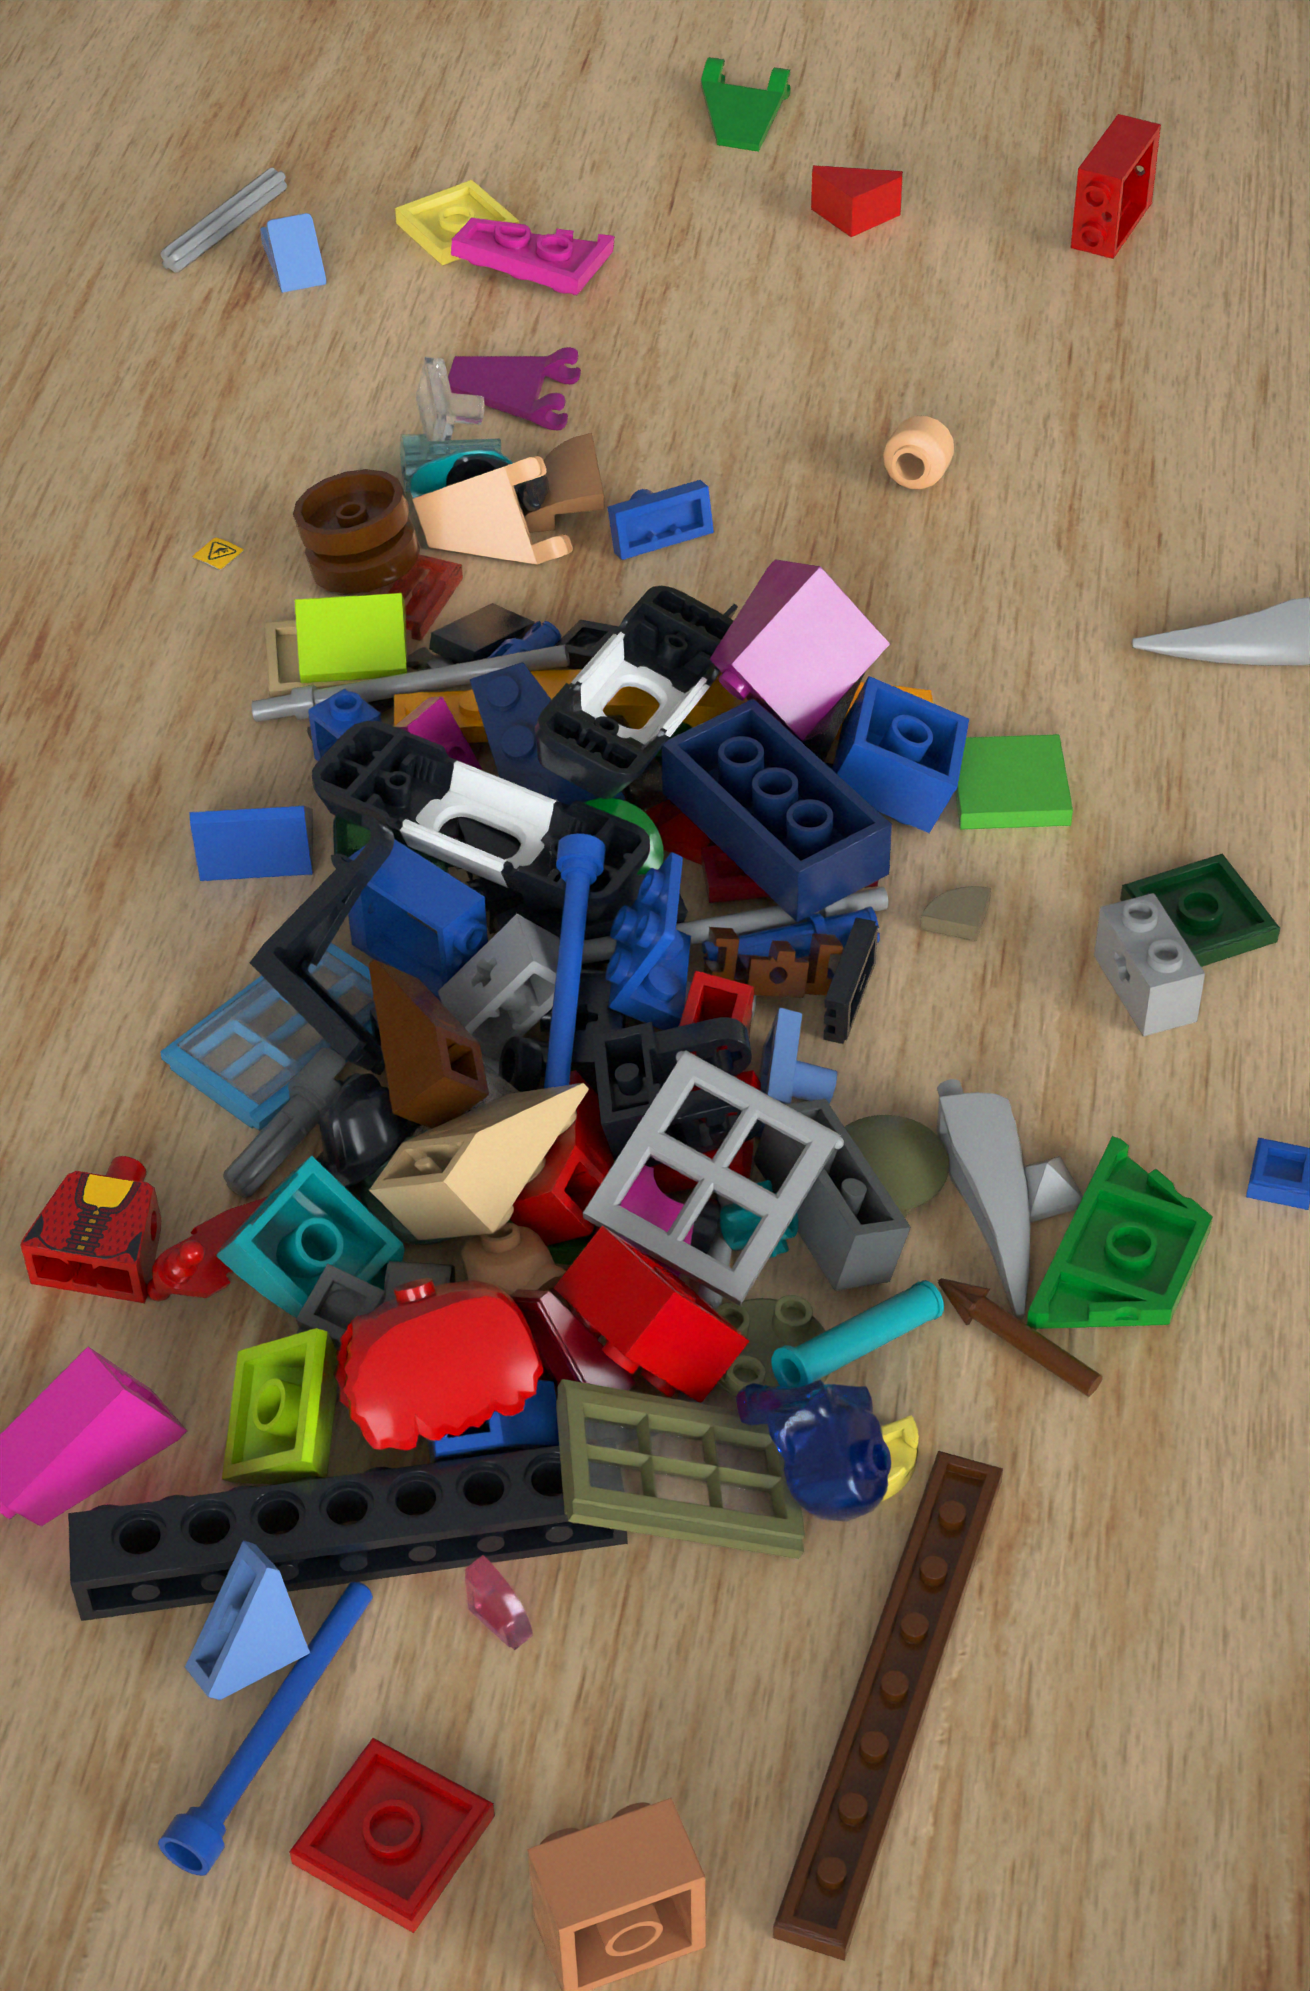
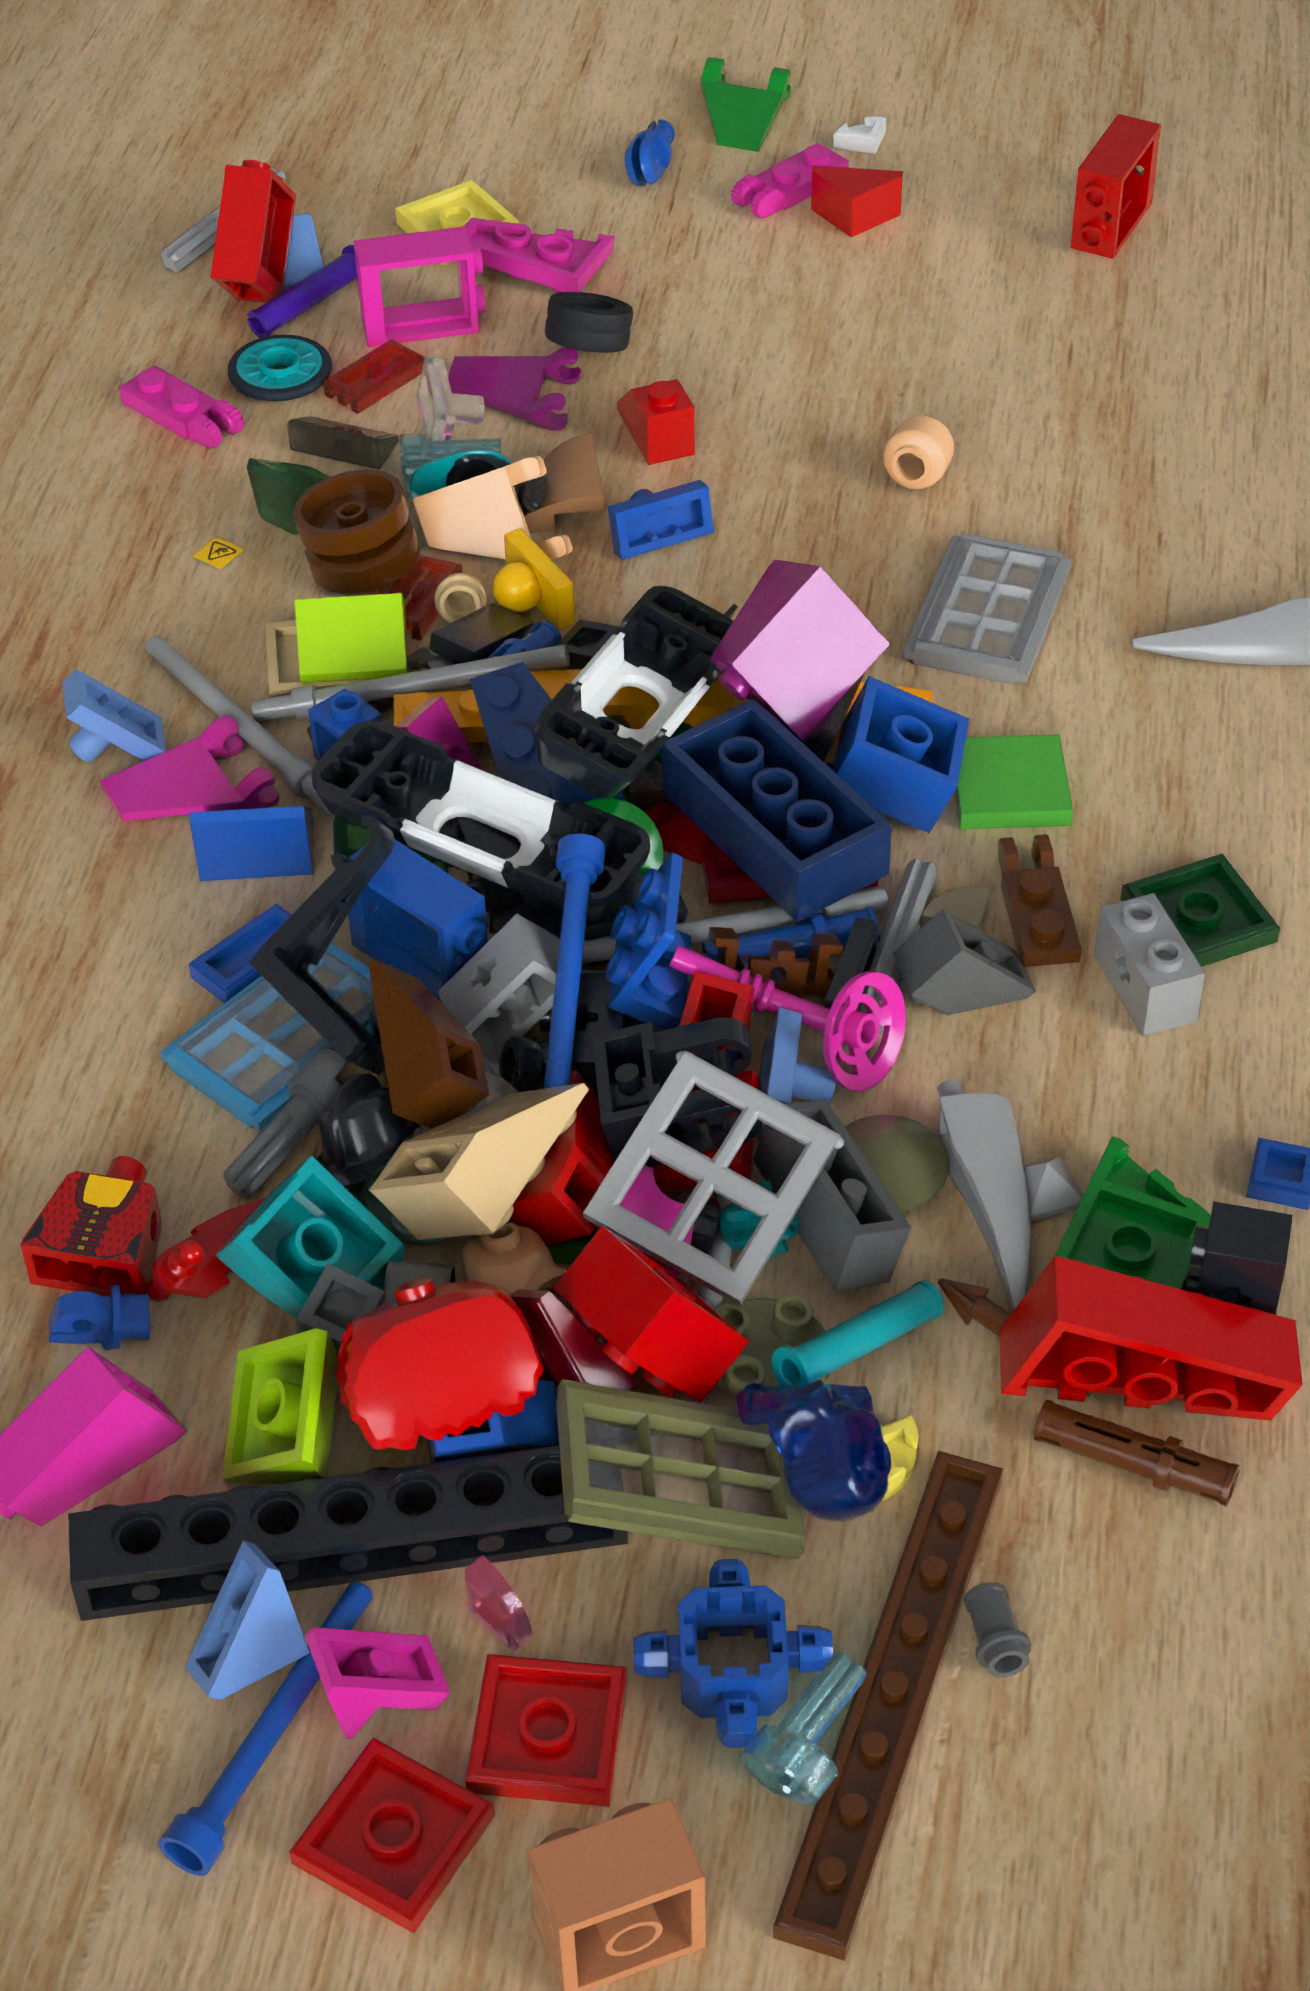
none -> blue piece [48,1285,150,1350]
none -> medium blue tile [62,669,166,762]
none -> dark pink flag [100,716,279,821]
none -> dark pink hinge [119,365,245,449]
none -> light grey bar [146,635,333,815]
none -> blue tile [189,904,291,1003]
none -> red window [210,160,296,303]
none -> teal wheel [227,335,332,401]
none -> clear green slope [246,458,331,535]
none -> dark purple pin [247,245,357,338]
none -> clear smoke slope [287,416,399,470]
none -> dark pink slope [305,1627,450,1739]
none -> clear red tile [323,339,426,414]
none -> dark pink window [354,226,486,347]
none -> tan plate [434,573,487,623]
none -> red tile [465,1654,628,1807]
none -> yellow tile [492,528,575,630]
none -> black tyre [545,292,633,353]
none -> red slope [617,379,695,465]
none -> blue arm [624,119,675,187]
none -> blue piece [633,1559,833,1748]
none -> dark pink dish [669,945,906,1091]
none -> dark pink hinge [731,143,849,219]
none -> clear light blue piece [740,1651,867,1806]
none -> white tile [833,117,887,154]
none -> light grey axle [856,859,937,1034]
none -> dark grey slope [893,909,1036,1015]
none -> clear piece [903,533,1072,685]
none -> dark grey pin [964,1582,1032,1677]
none -> reddish brown hinge [998,834,1081,967]
none -> red wedge [999,1256,1303,1421]
none -> reddish brown pin [1033,1399,1240,1507]
none -> black brick [1185,1201,1293,1315]

